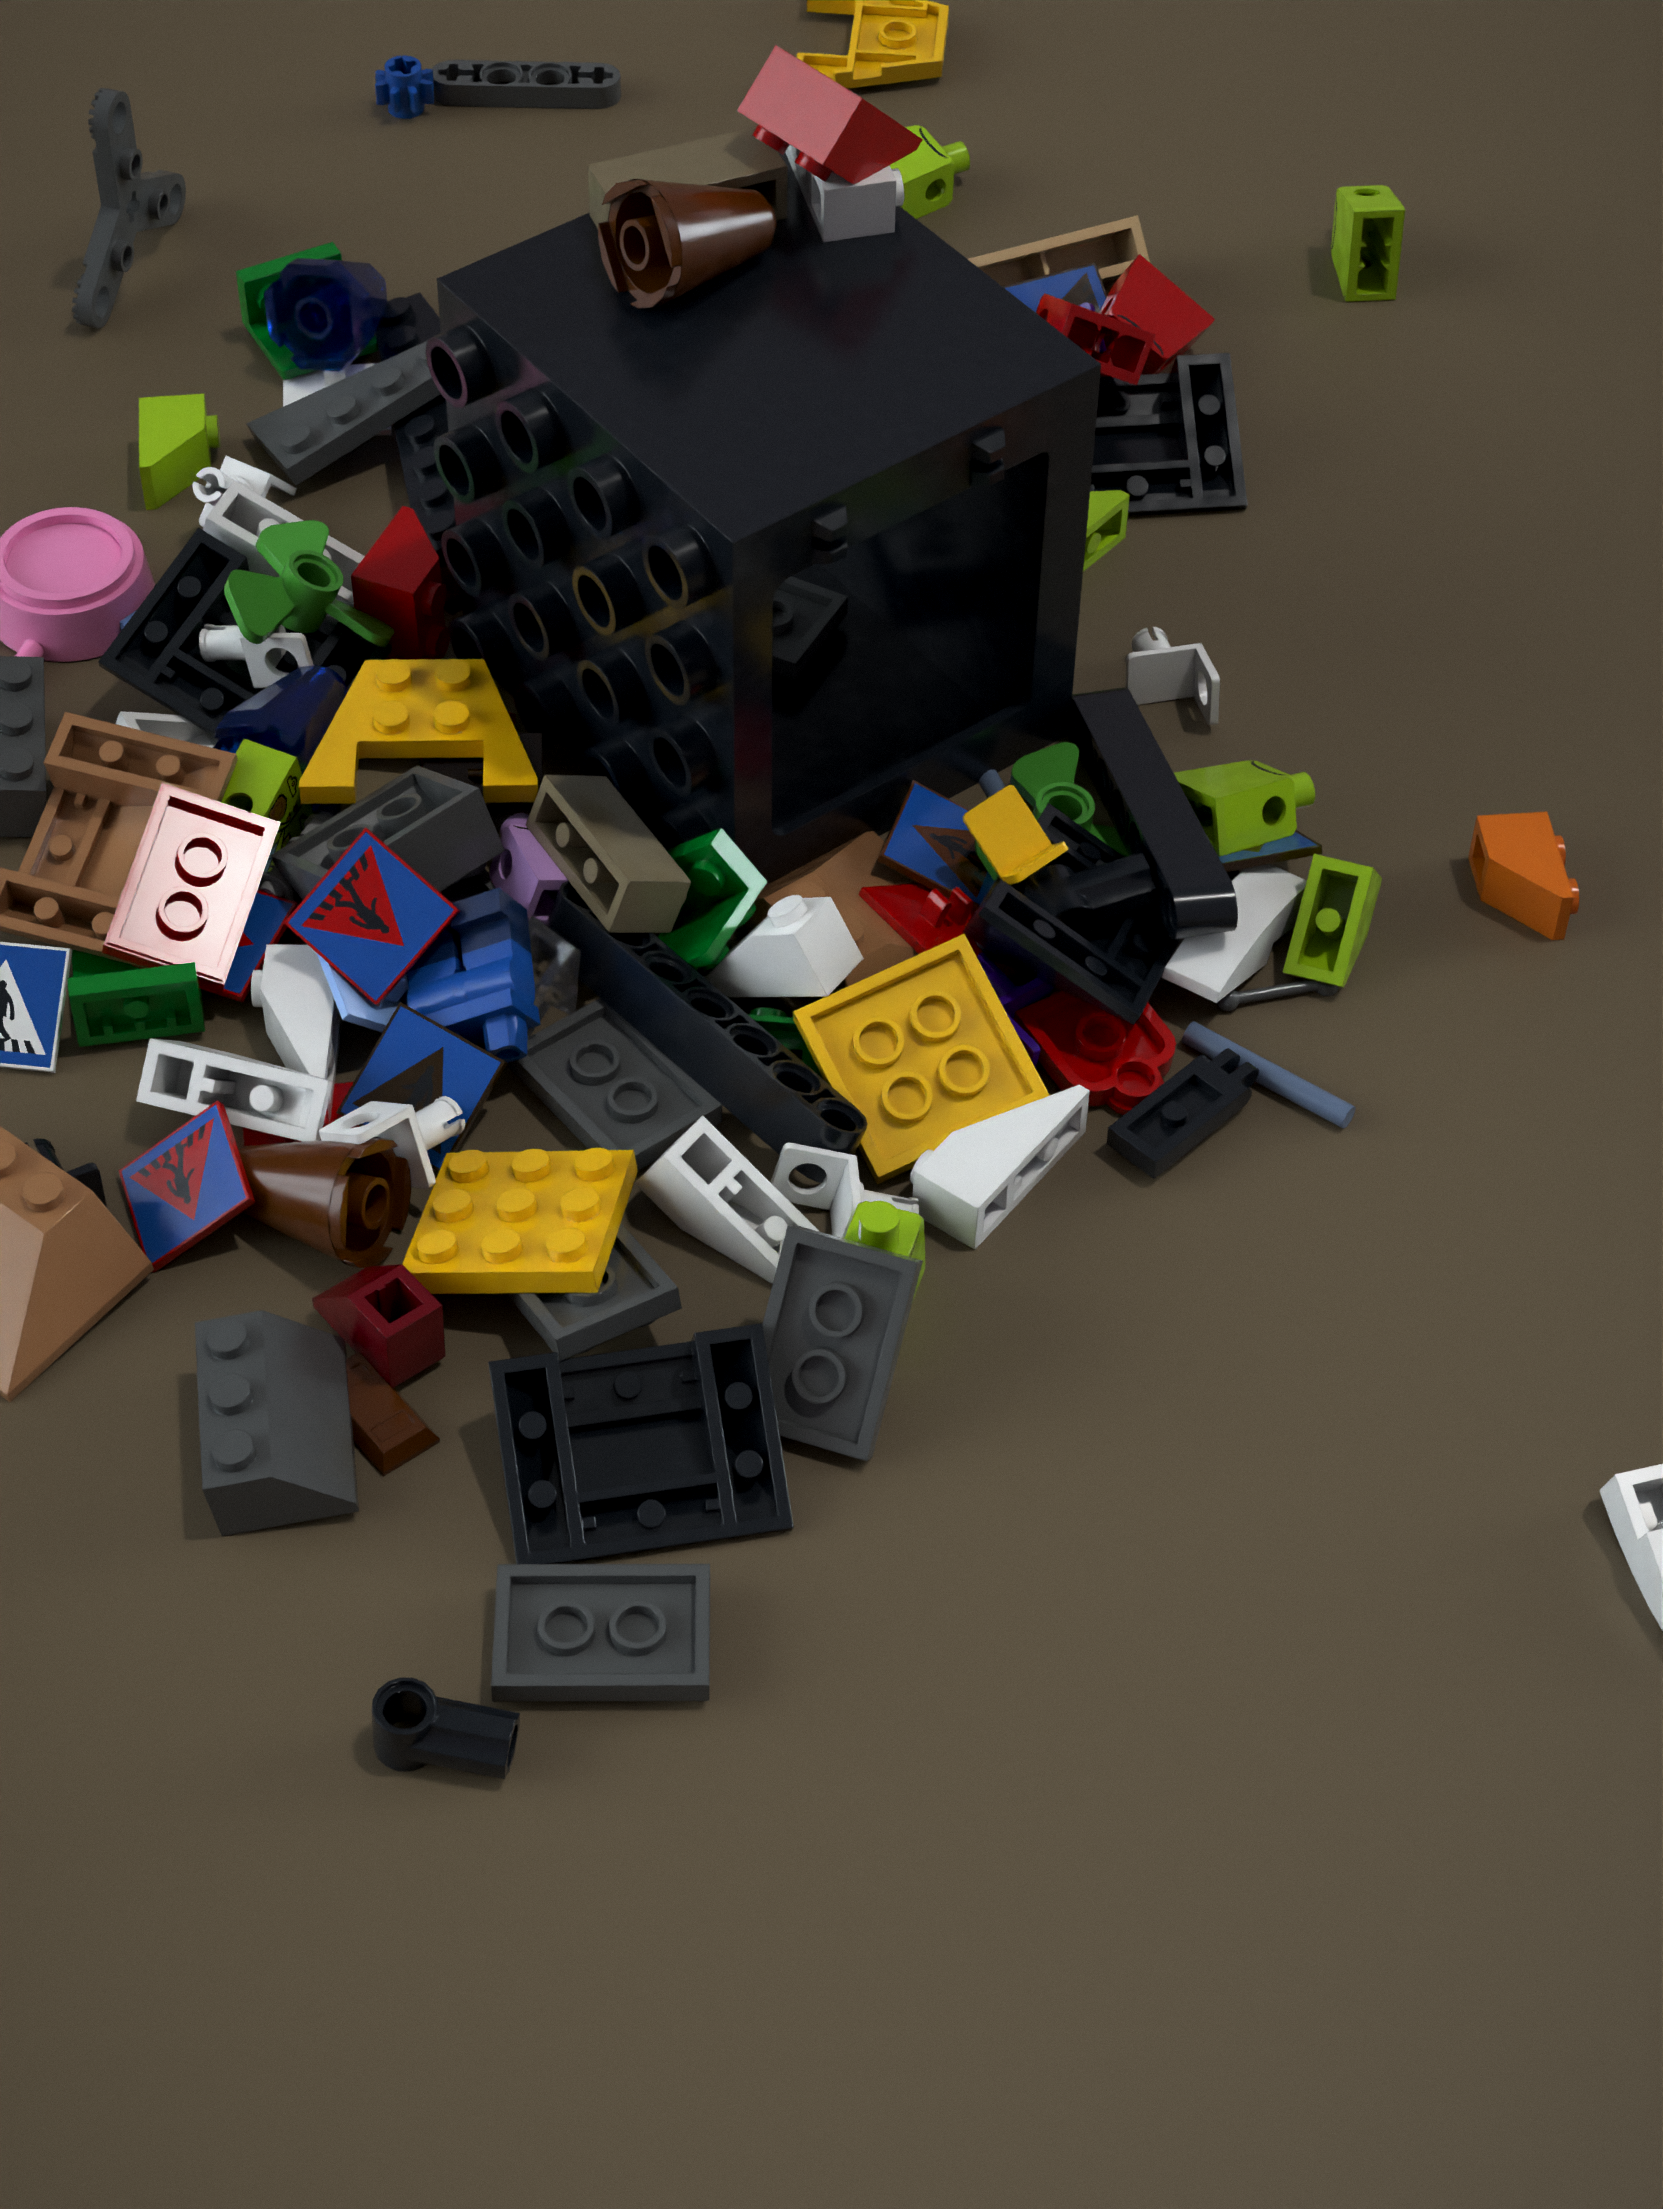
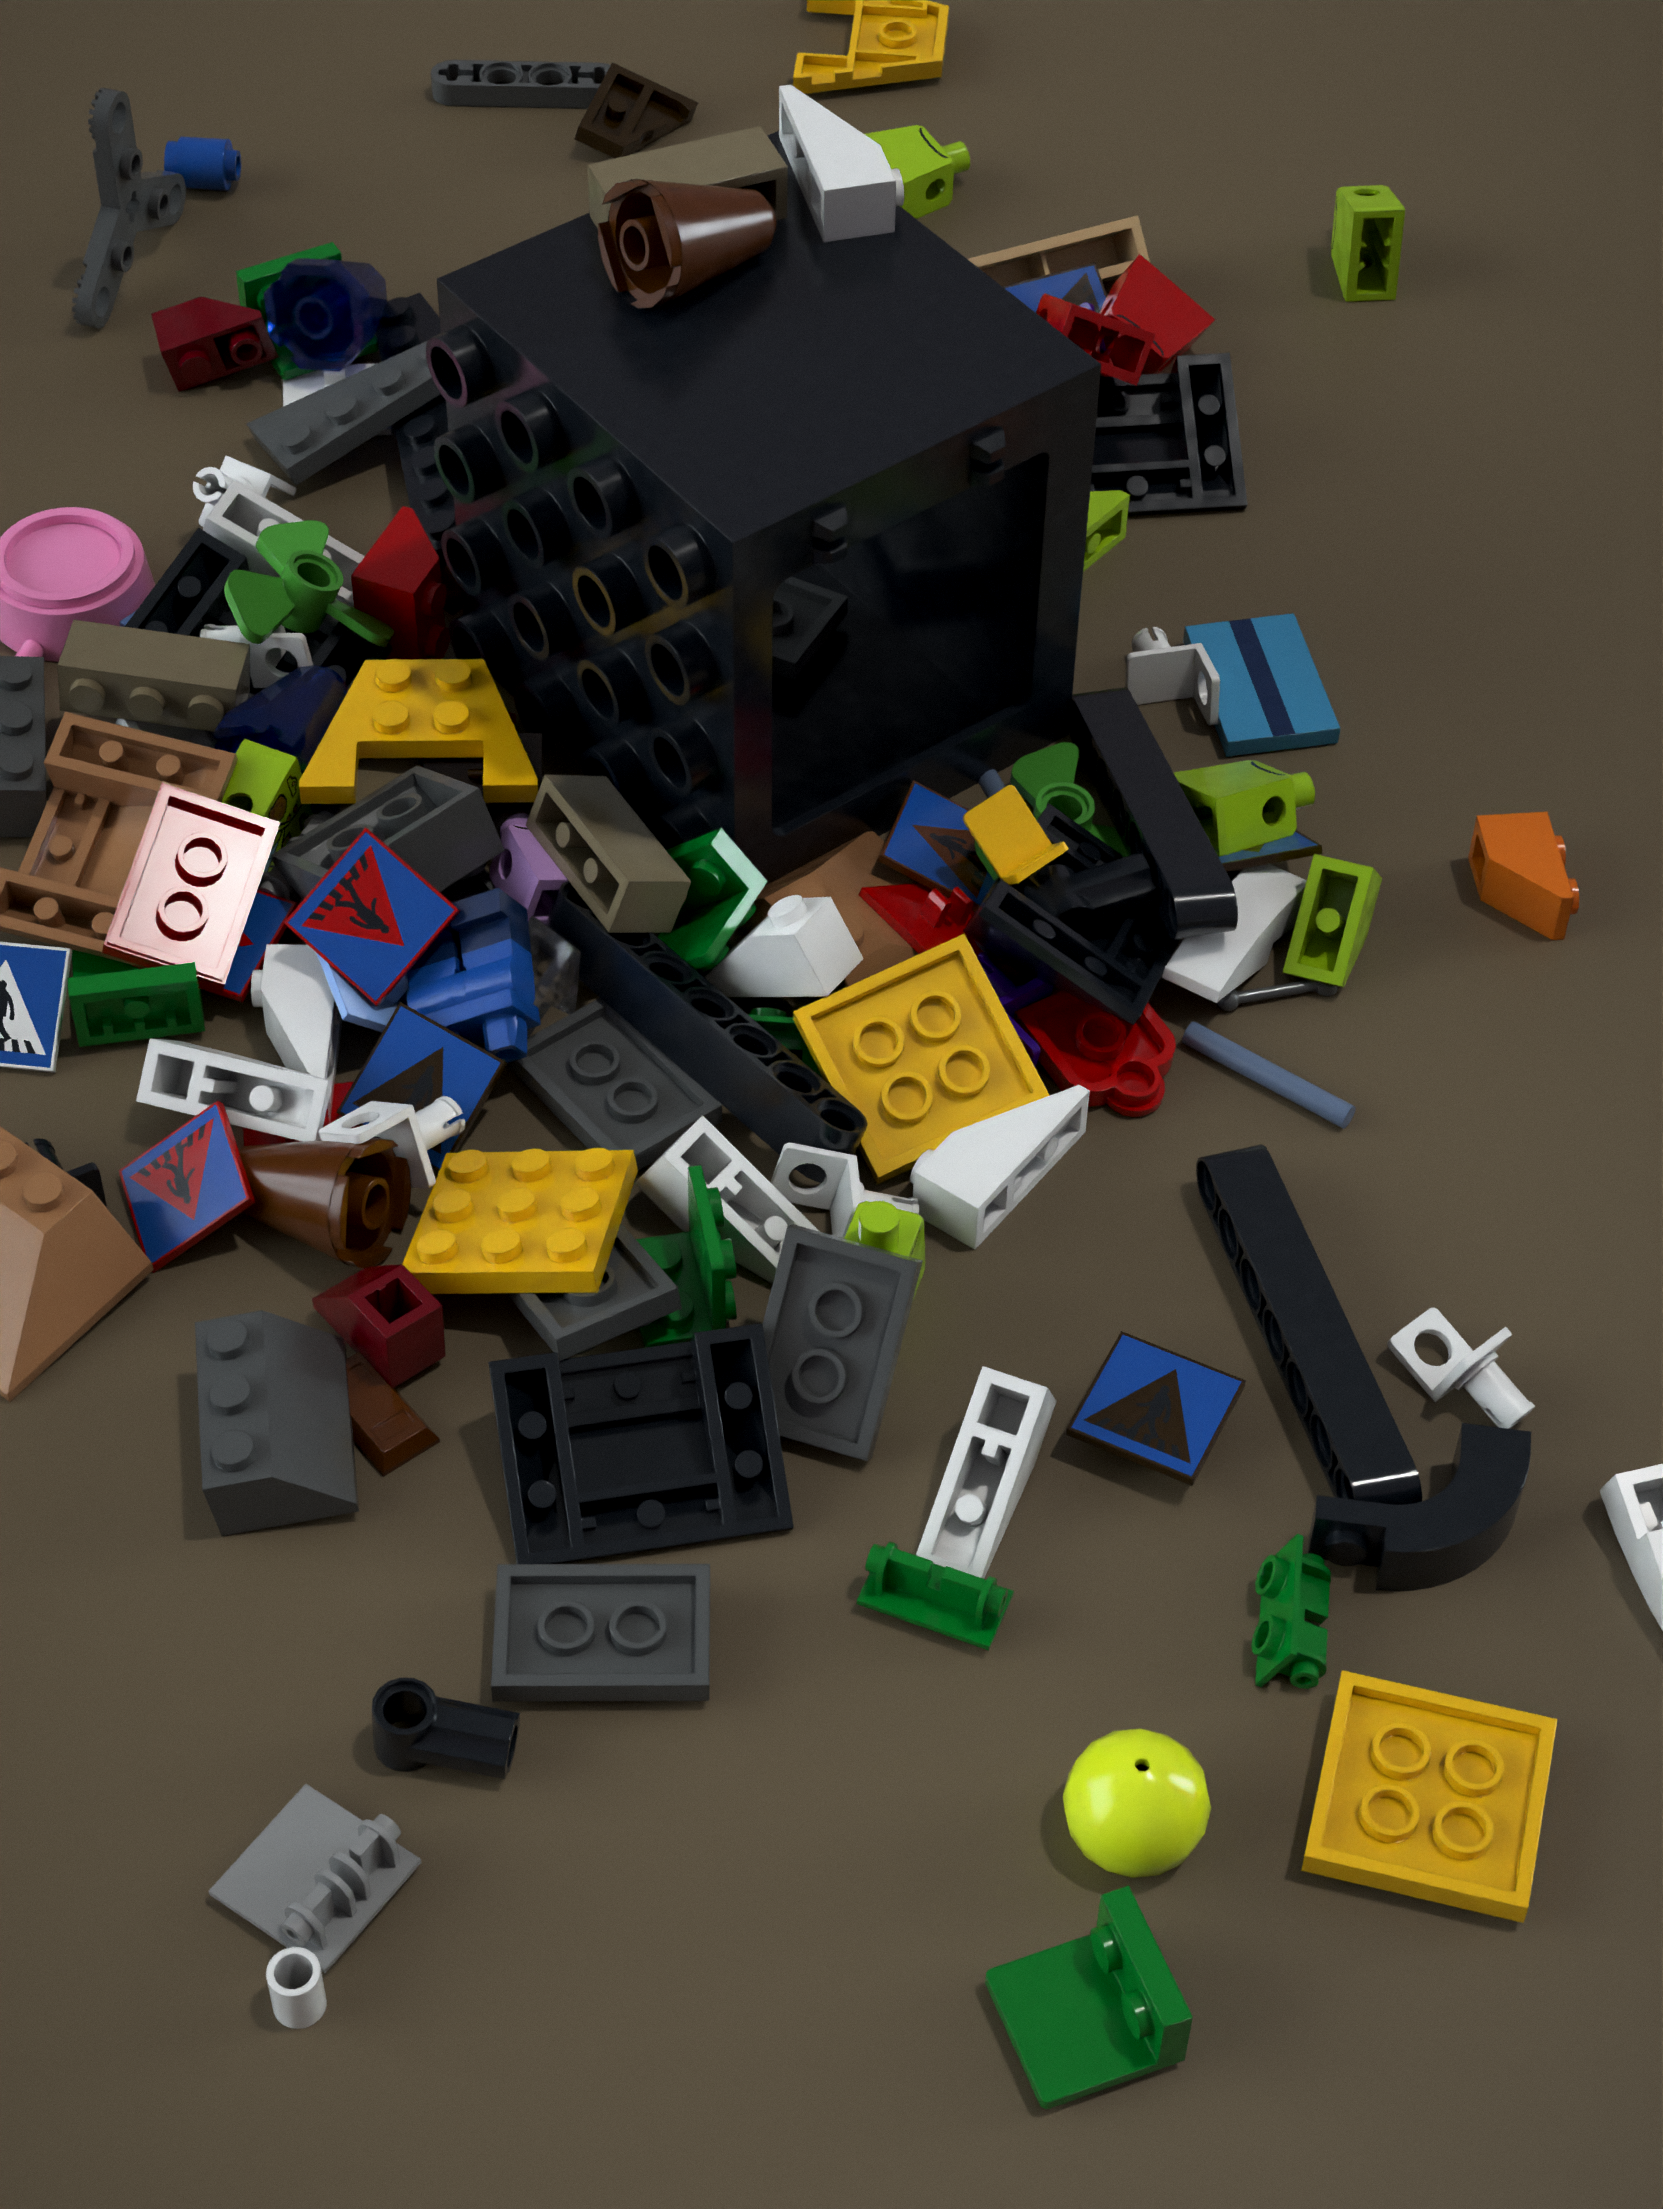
lime slope [139,393,220,510] -> none
blue gear [375,55,434,119] -> none
slope [737,45,923,185] -> none
black hinge [1106,1048,1259,1179] -> none
none -> dark tan brick [57,620,250,735]
none -> dark red slope [151,296,278,392]
none -> blue brick [164,136,241,191]
none -> light grey hinge [209,1784,422,1973]
none -> white hinge [266,1947,327,2029]
none -> dark brown wing [575,62,698,158]
none -> green bracket [636,1165,737,1348]
none -> green hinge [857,1541,1014,1650]
none -> white slope [916,1366,1057,1579]
none -> green bracket [985,1885,1193,2109]
none -> neon yellow helmet [1063,1728,1211,1878]
none -> piece [1066,1331,1246,1486]
none -> dark azure tile [1183,613,1340,757]
none -> black beam [1196,1144,1422,1505]
none -> green hinge [1251,1534,1331,1689]
none -> yellow plate [1301,1670,1558,1923]
none -> black arch [1308,1423,1531,1591]
none -> white bracket [1387,1307,1535,1429]

